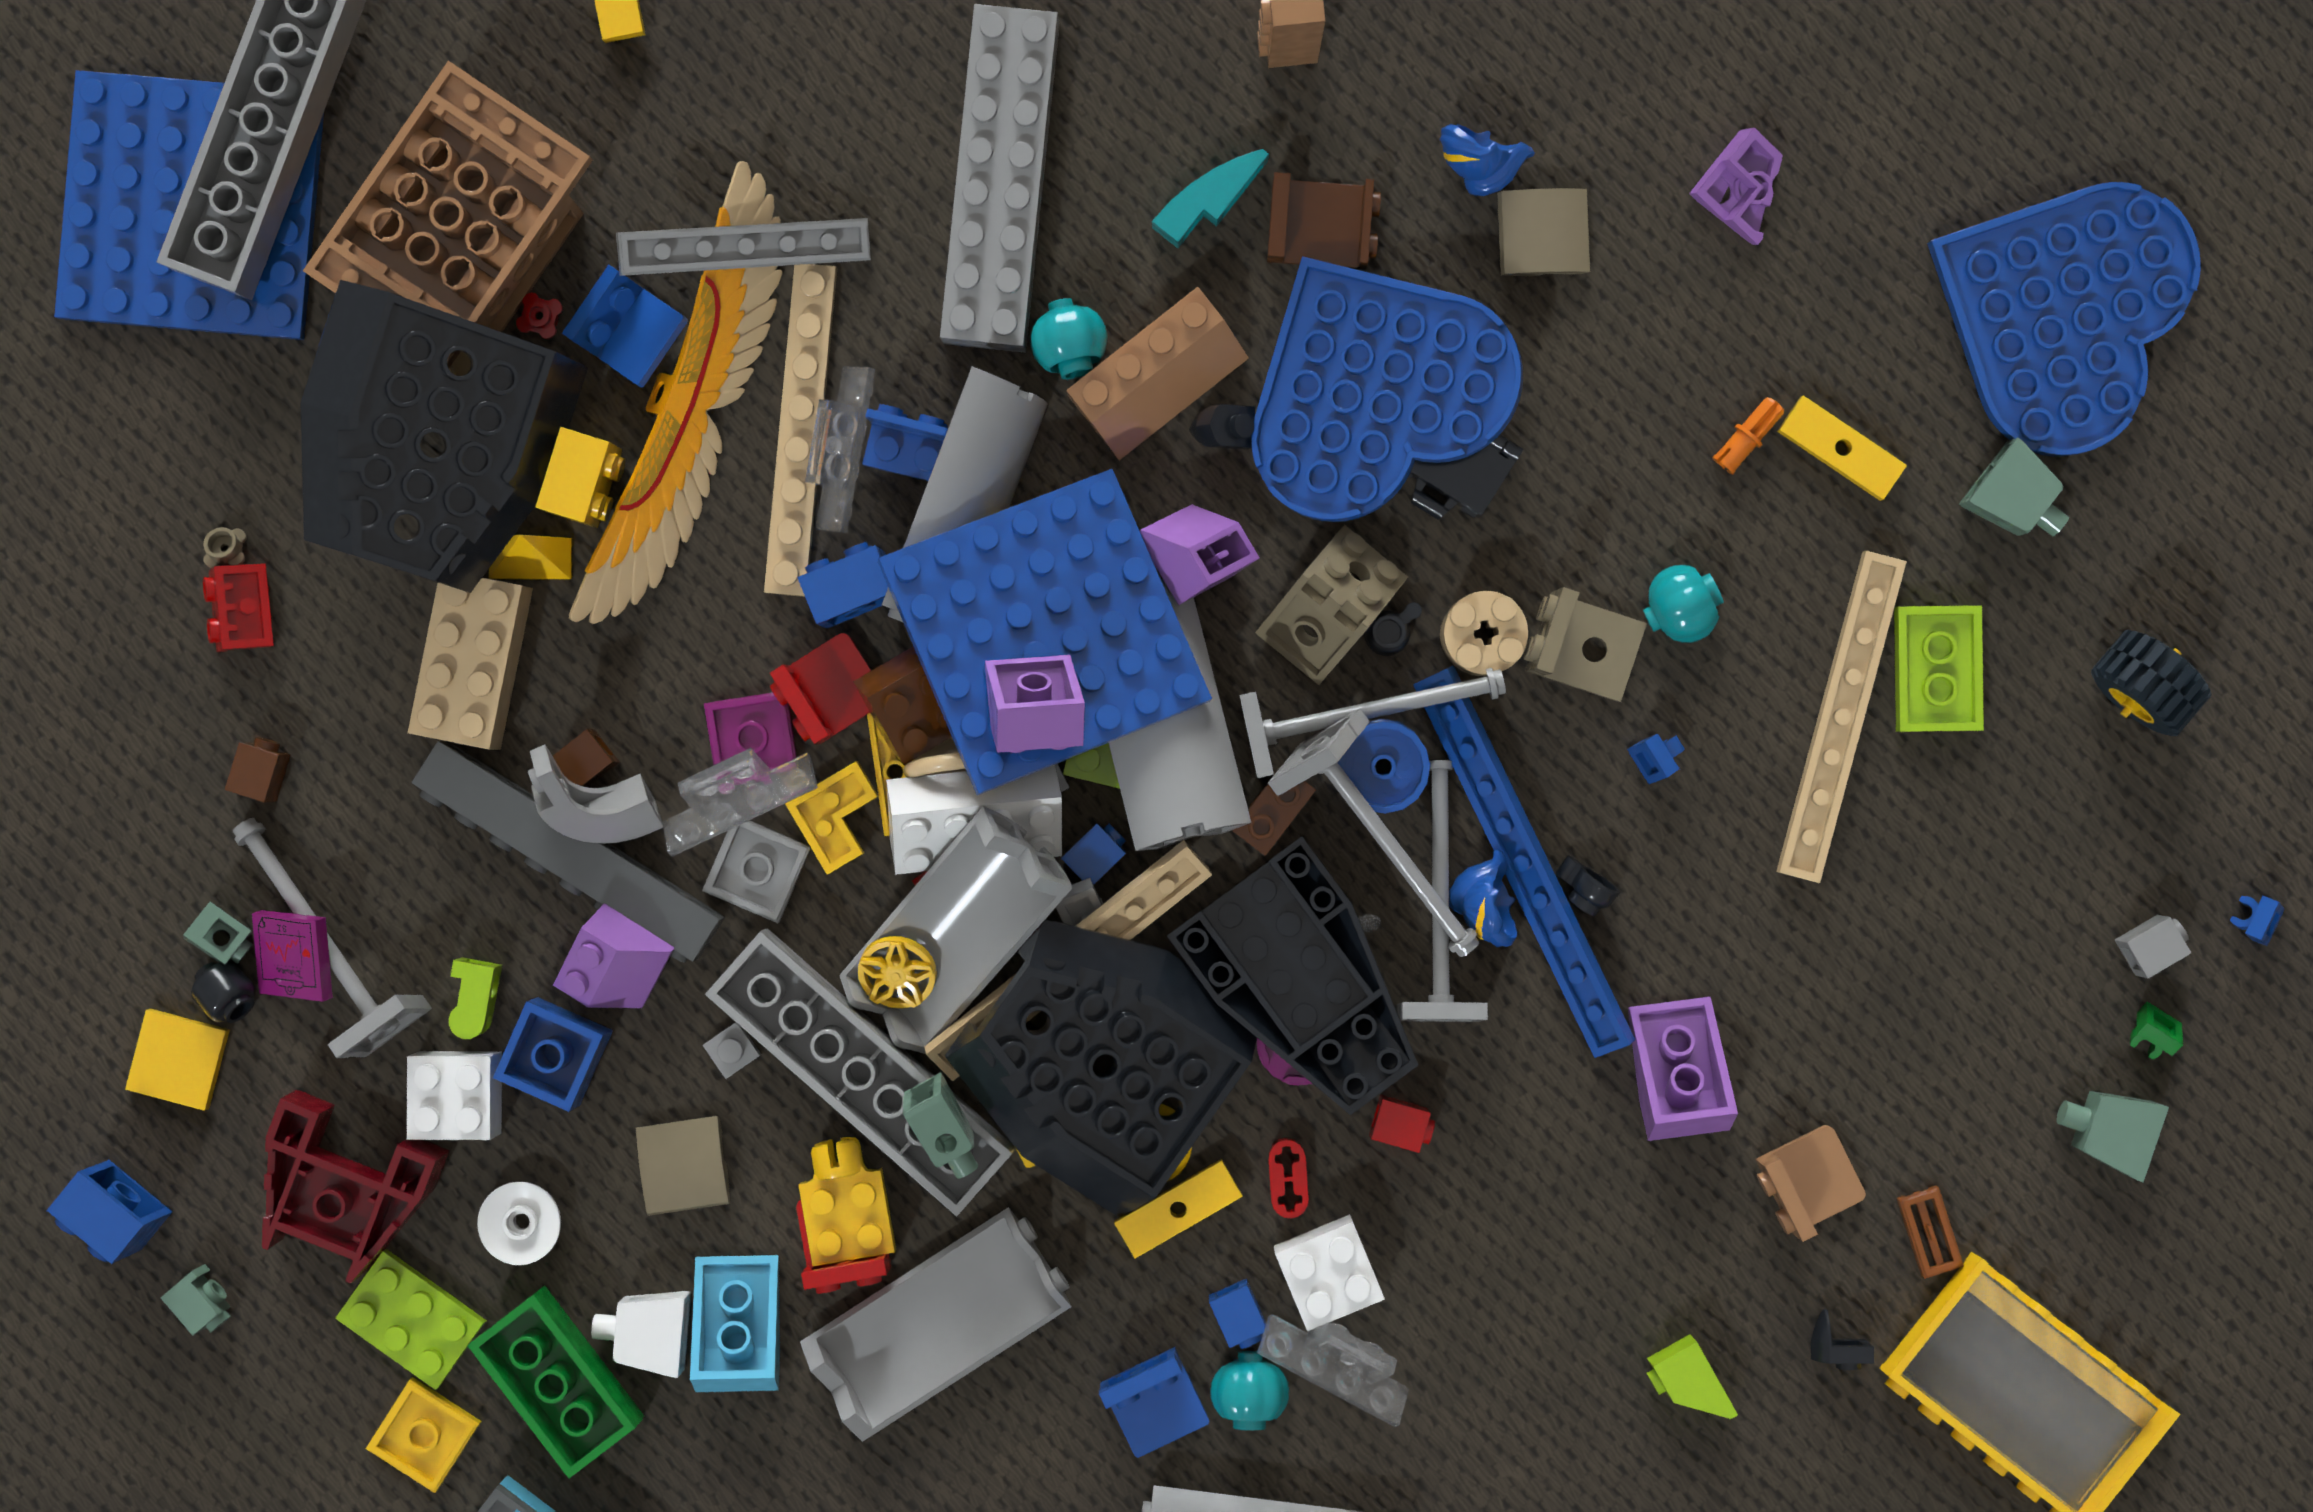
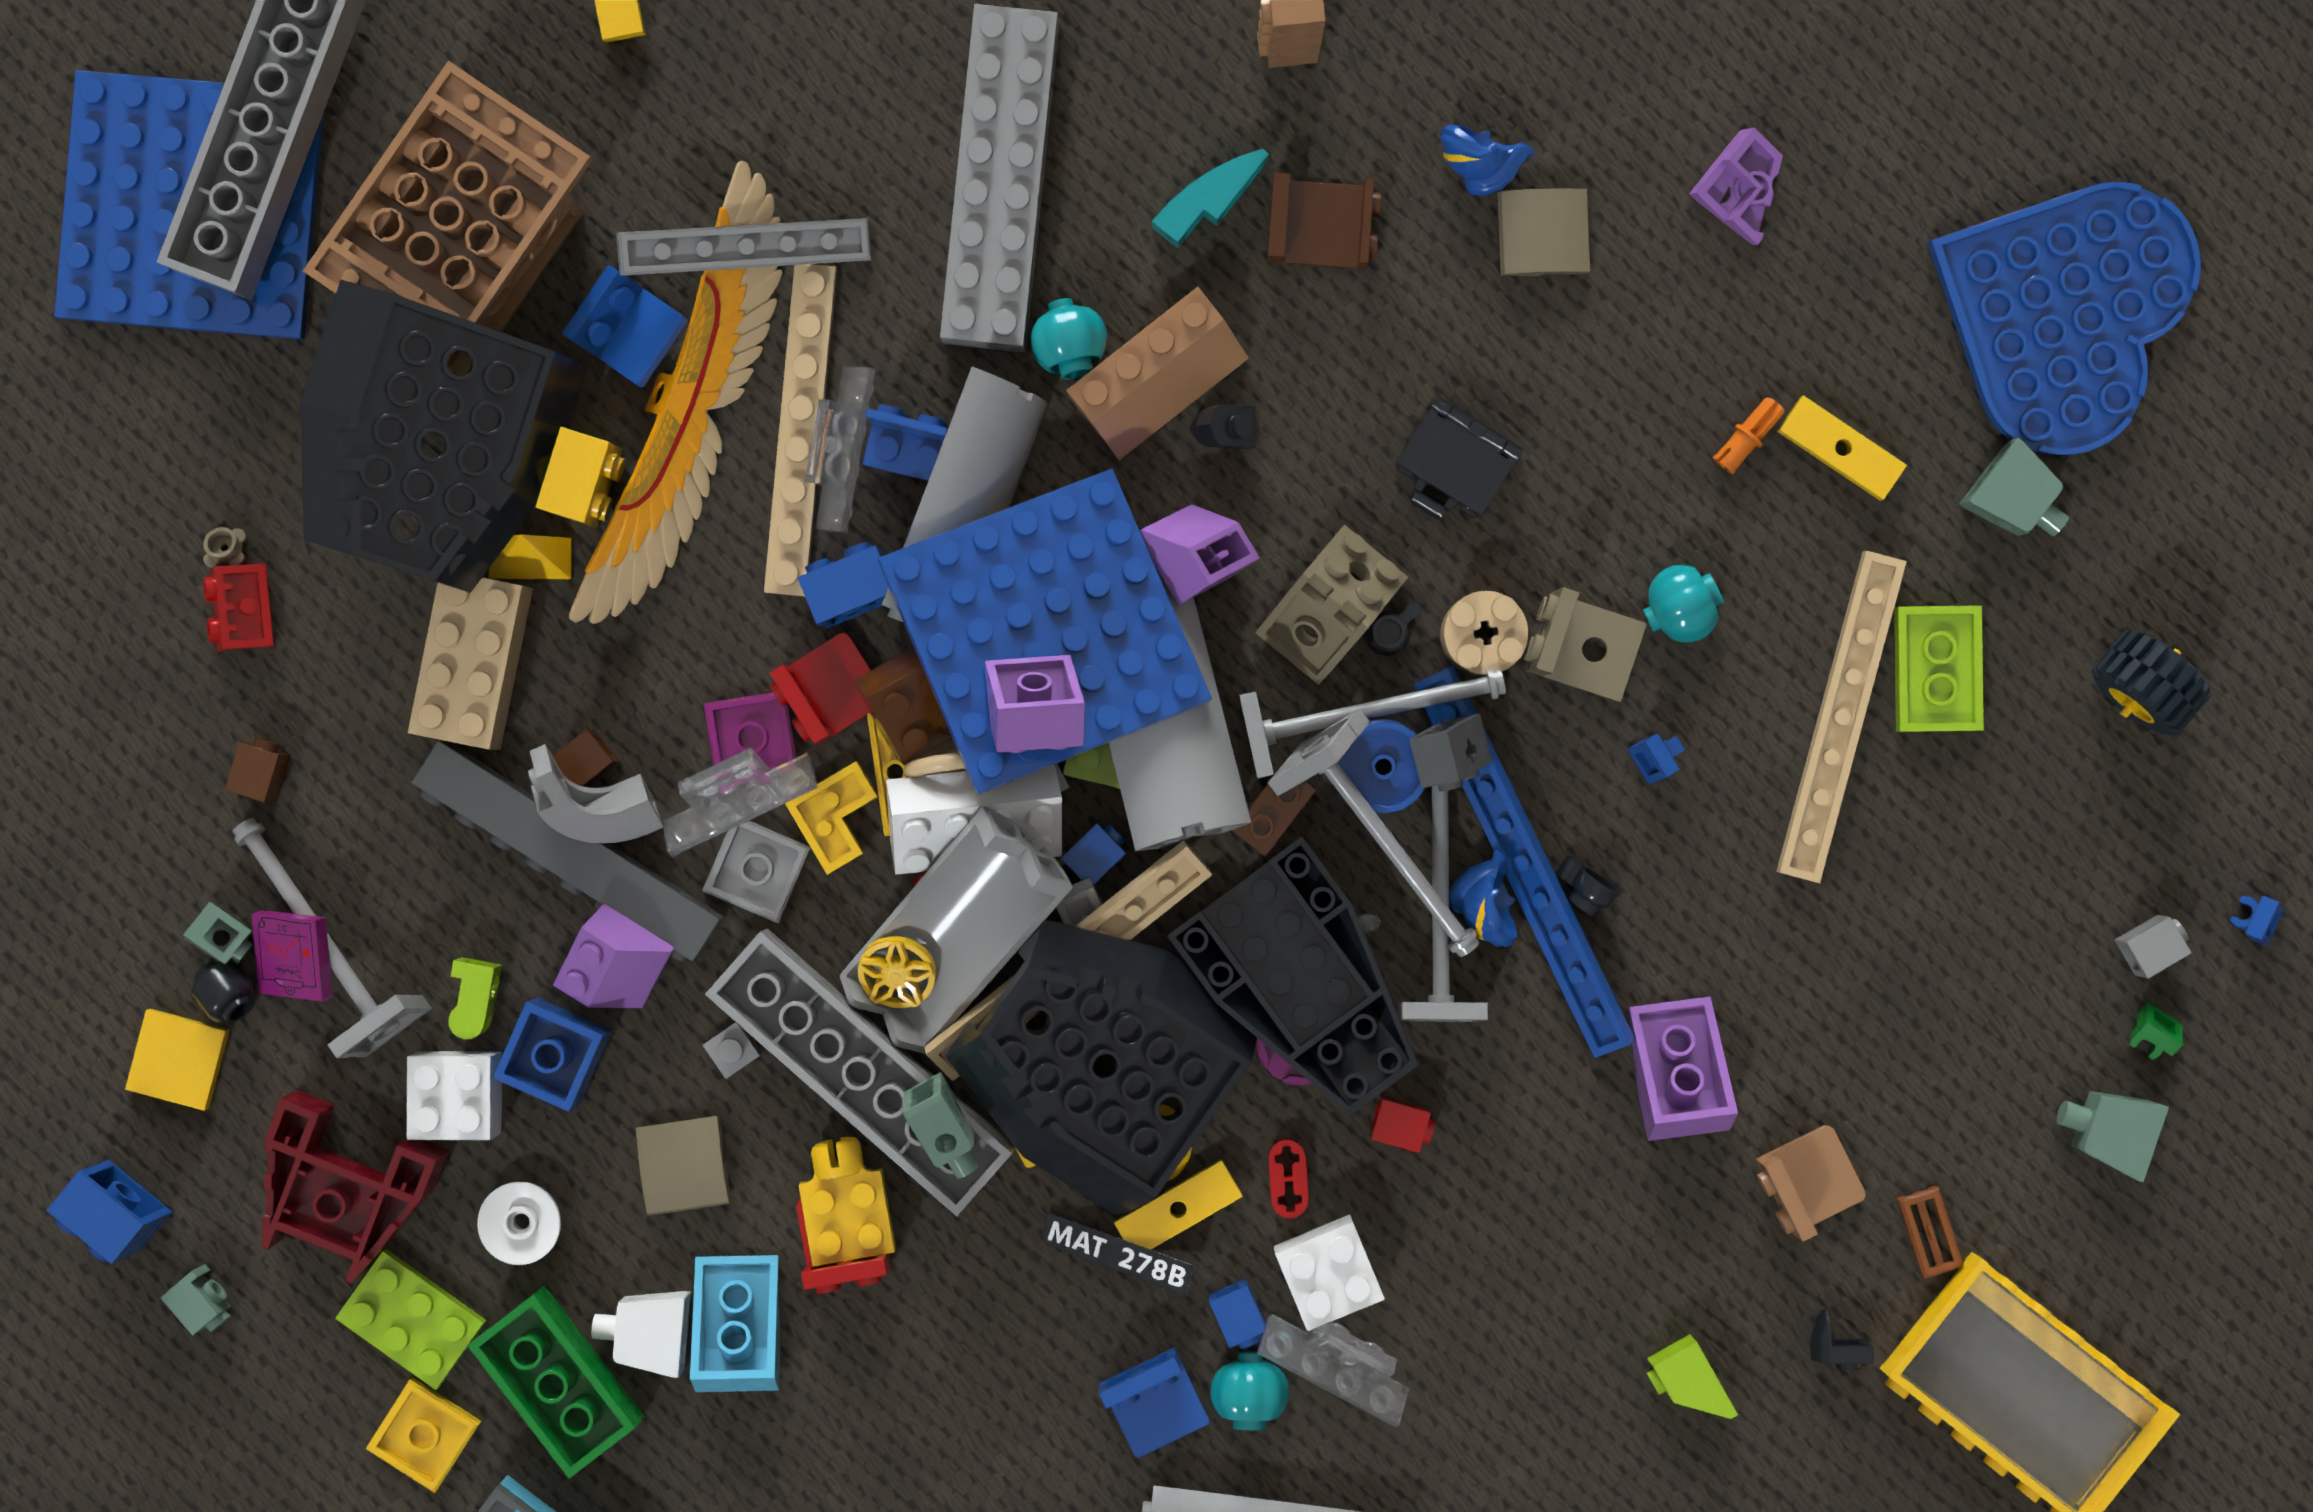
red plate [516,293,563,339] -> none
light grey cylinder [800,1207,1072,1442] -> none
blue plate [1252,256,1523,522] -> none
none -> black sticker [1042,1213,1194,1296]
none -> dark grey brick [1409,713,1492,792]

